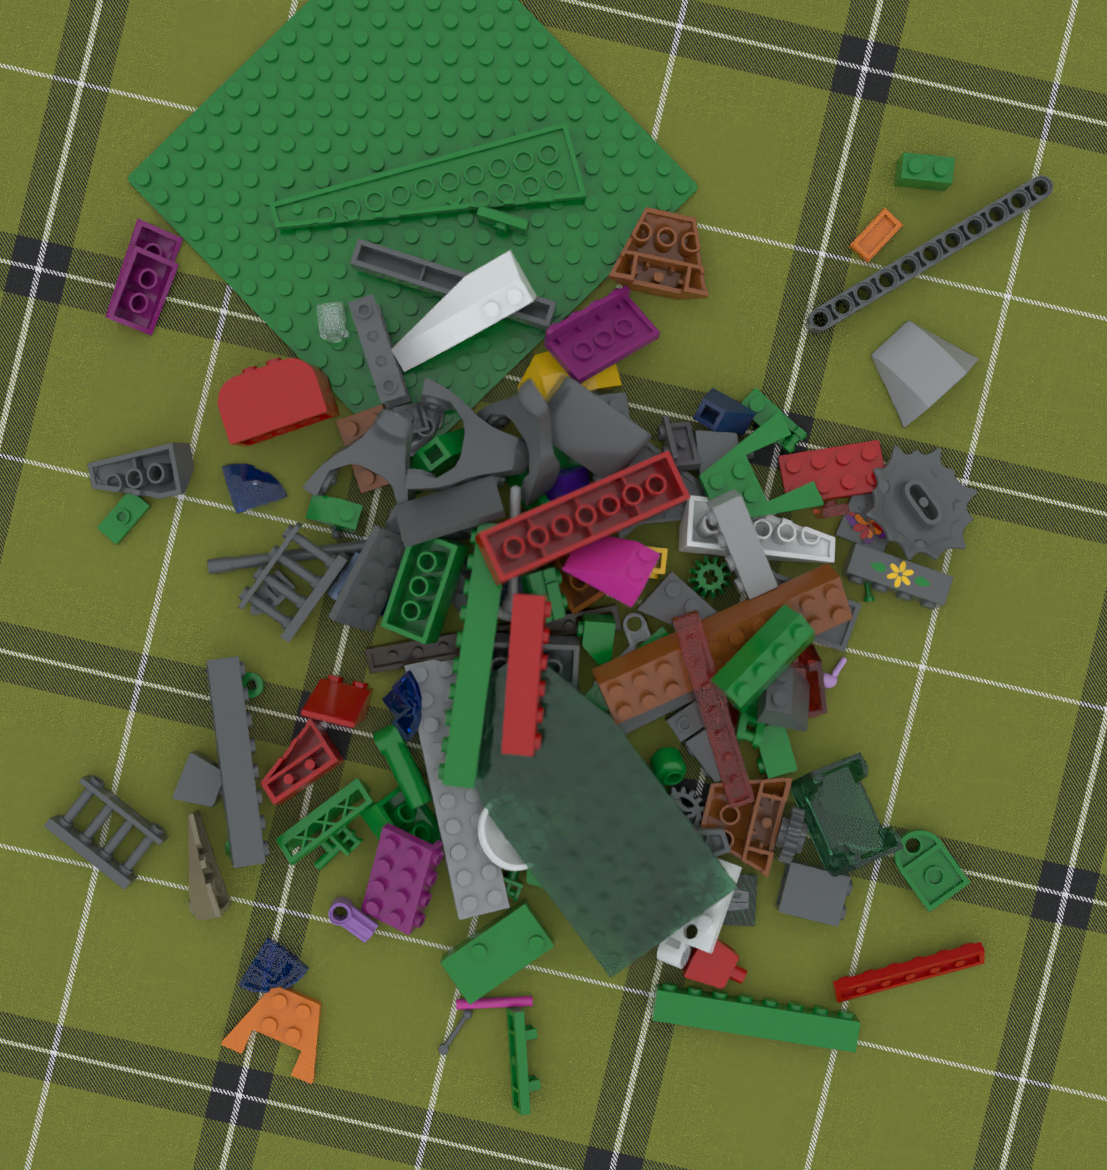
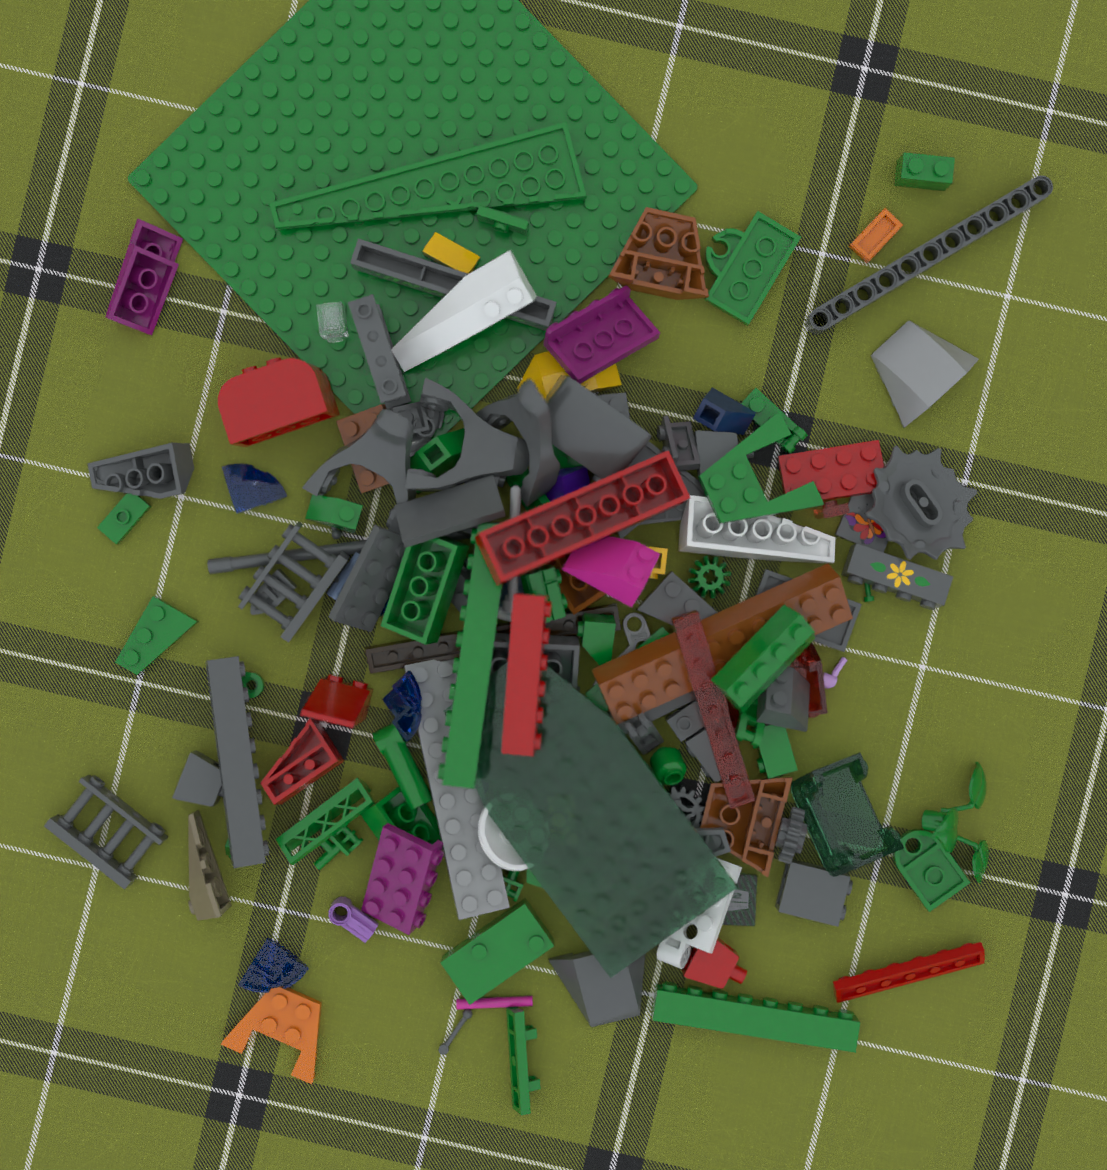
light grey brick [706,489,778,600] -> none
none -> green wing [115,596,199,675]
none -> yellow slope [422,232,480,274]
none -> dark grey wedge [548,934,647,1027]
none -> dark grey hinge [624,712,665,756]
none -> green plate [704,211,801,326]
none -> green plant [922,762,989,884]

